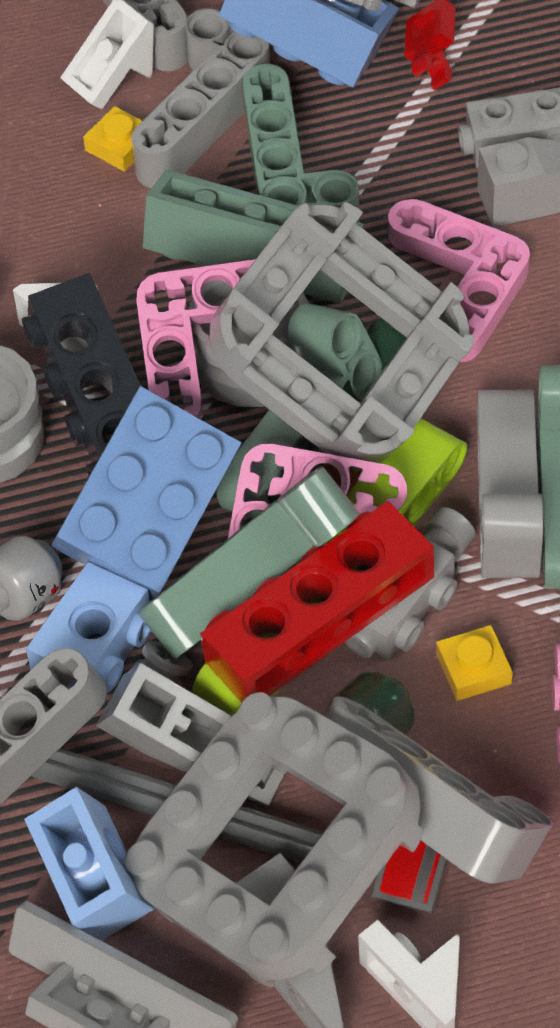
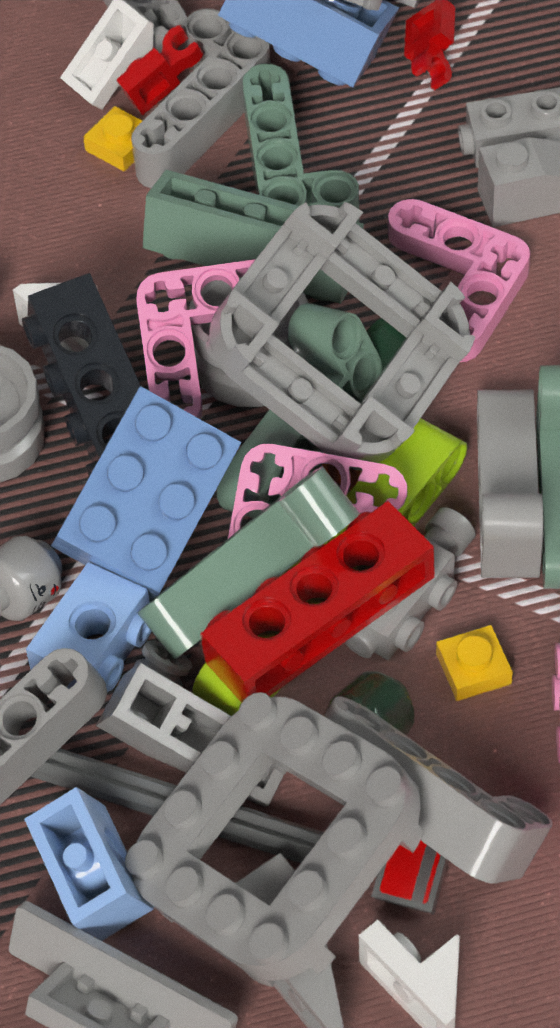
none -> red plate [116,25,204,116]

